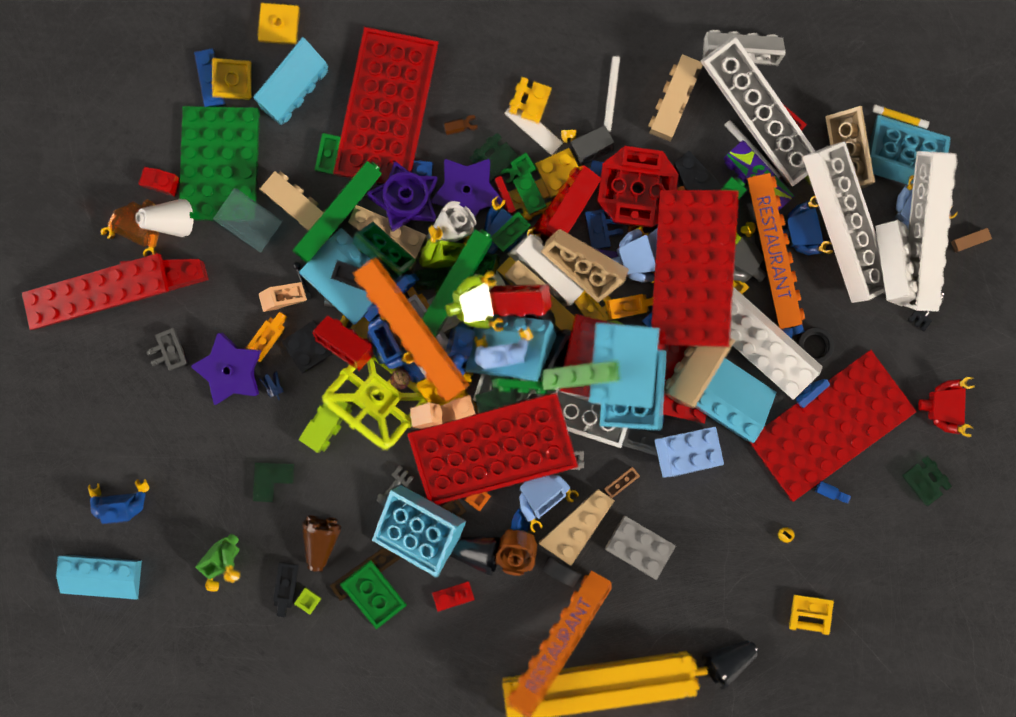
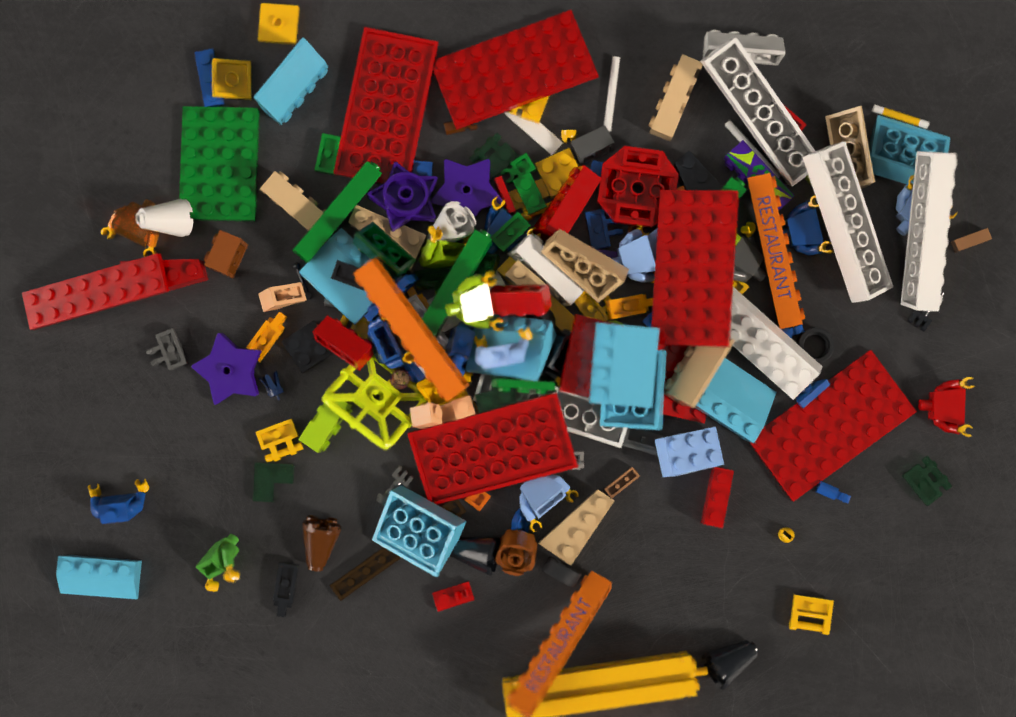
red slope [138,167,180,197] -> none
clear light blue tile [213,188,283,253] -> none
lime plate [294,587,322,615] -> none
green tile [340,560,407,629] -> none
bright green plate [542,361,620,390] -> none
light grey brick [604,515,676,580] -> none
white slope [875,220,918,306] -> none
none -> dark orange brick [204,230,248,279]
none -> yellow plate [255,419,304,463]
none -> red plate [433,10,598,130]
none -> red brick [701,467,734,528]

